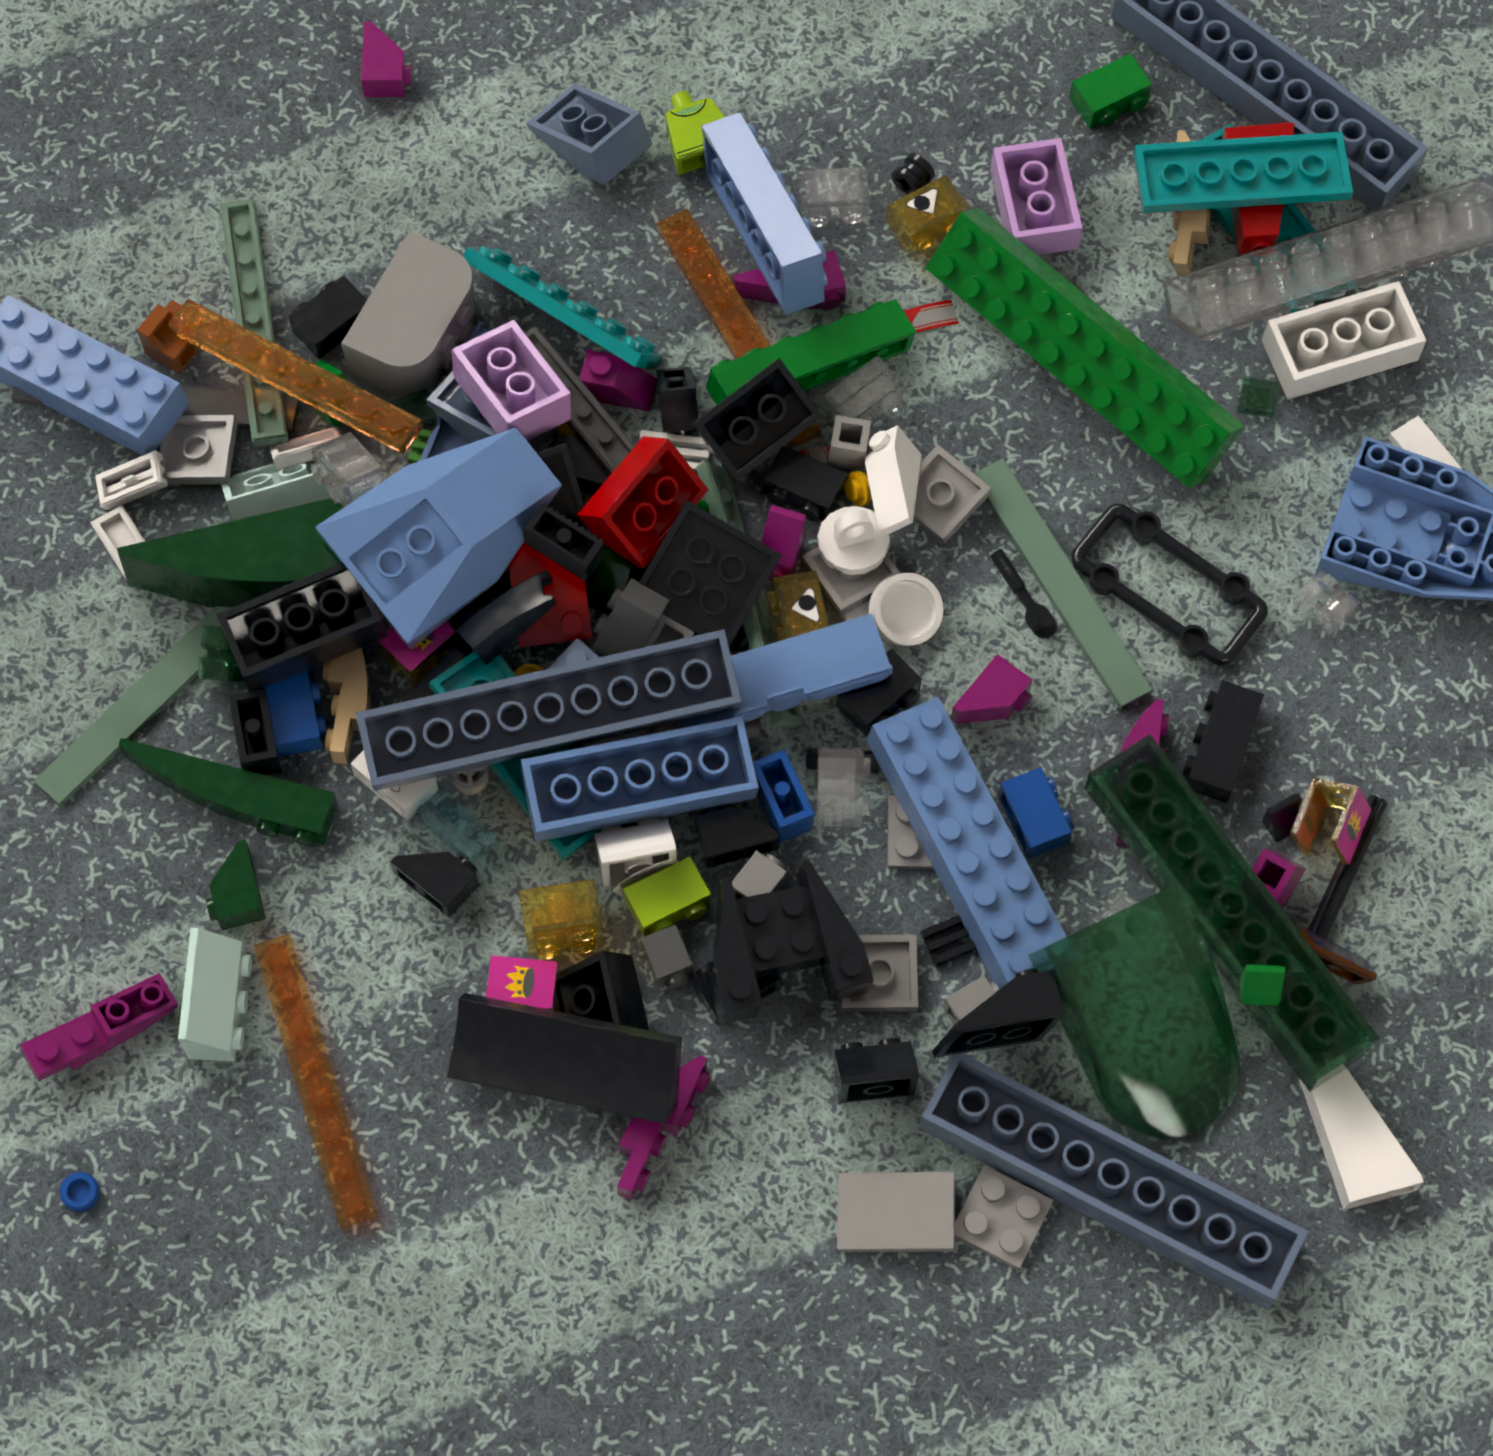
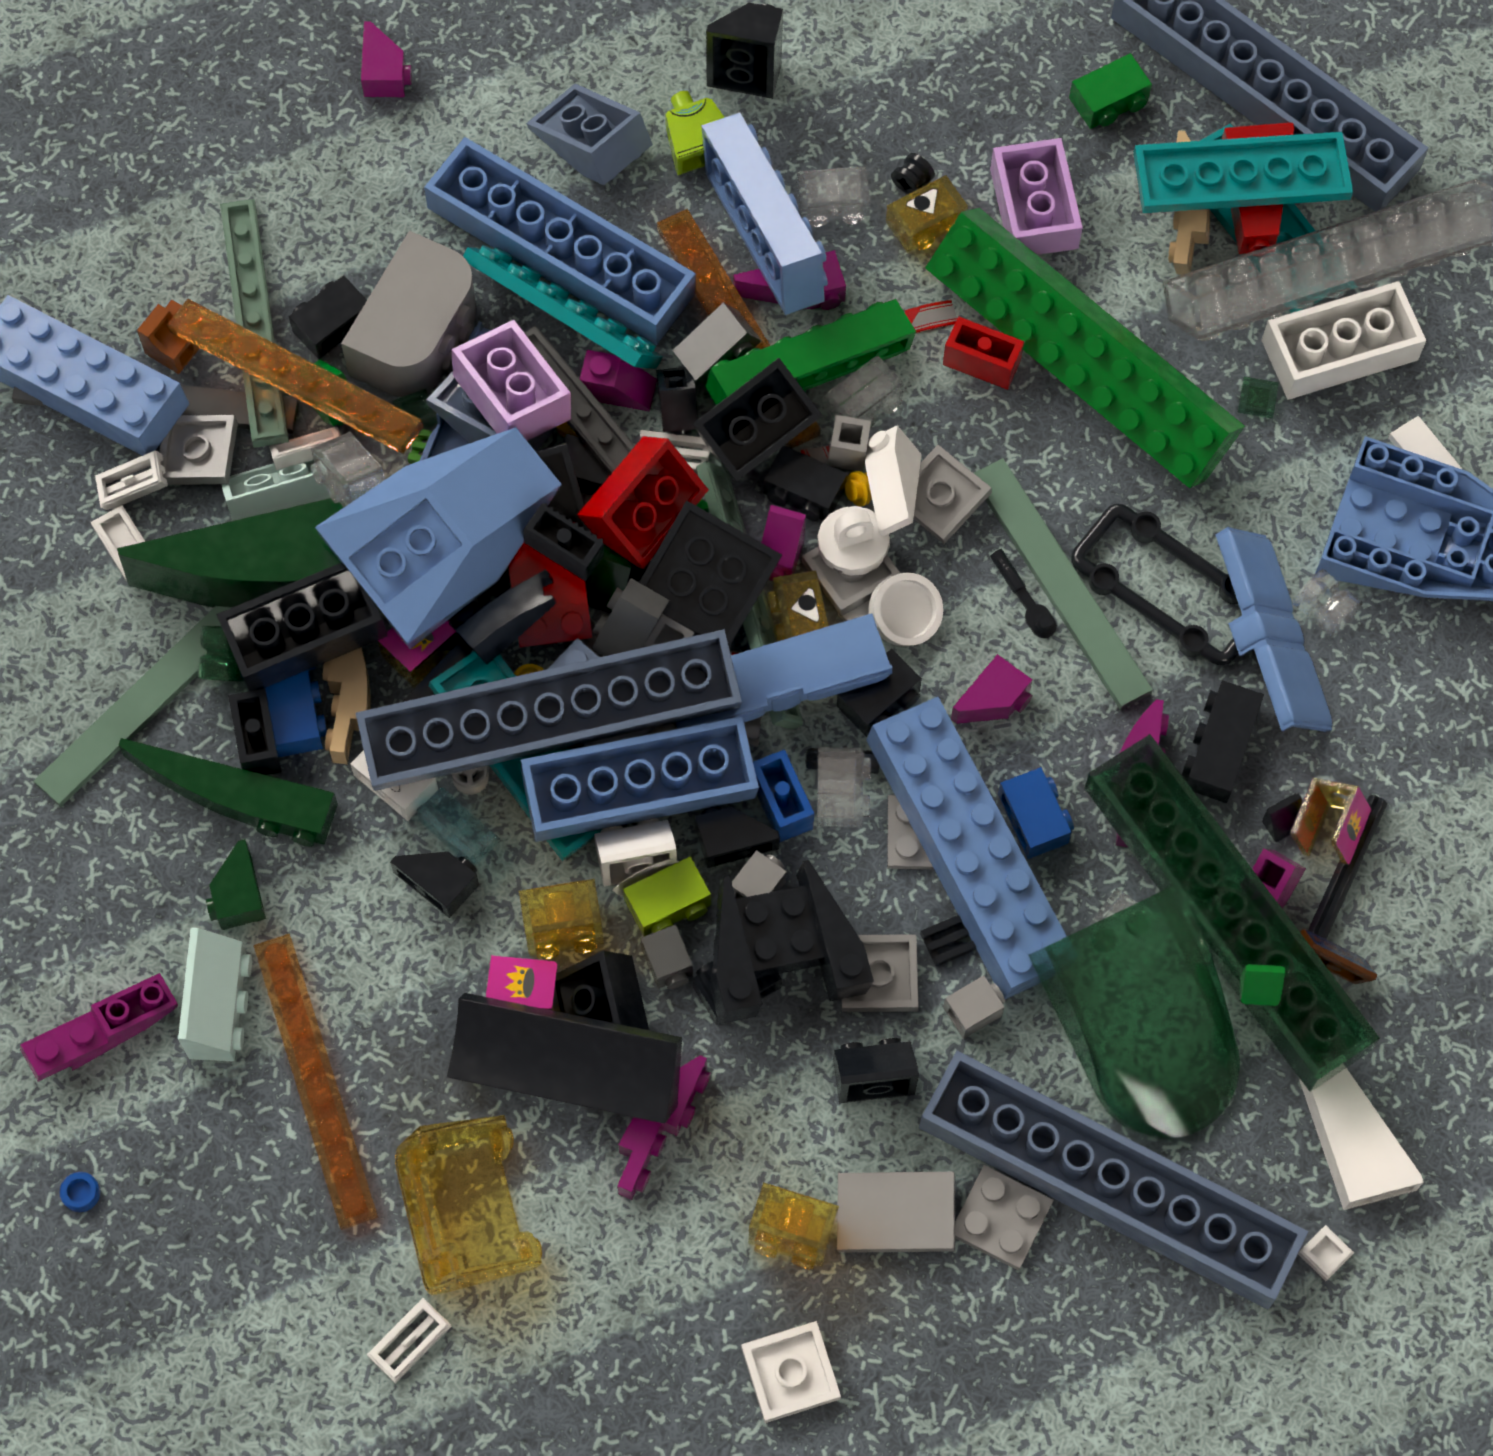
black slope [932,968,1065,1058] -> none
none -> white tile [367,1298,452,1384]
none -> clear yellow windscreen [395,1115,542,1295]
none -> medium blue brick [424,137,696,345]
none -> brick [673,302,762,386]
none -> black slope [706,3,783,99]
none -> white plate [741,1321,841,1423]
none -> clear yellow brick [748,1182,839,1269]
none -> red brick [942,316,1024,390]
none -> medium blue piece [1215,527,1332,732]
none -> white tile [1298,1225,1354,1281]

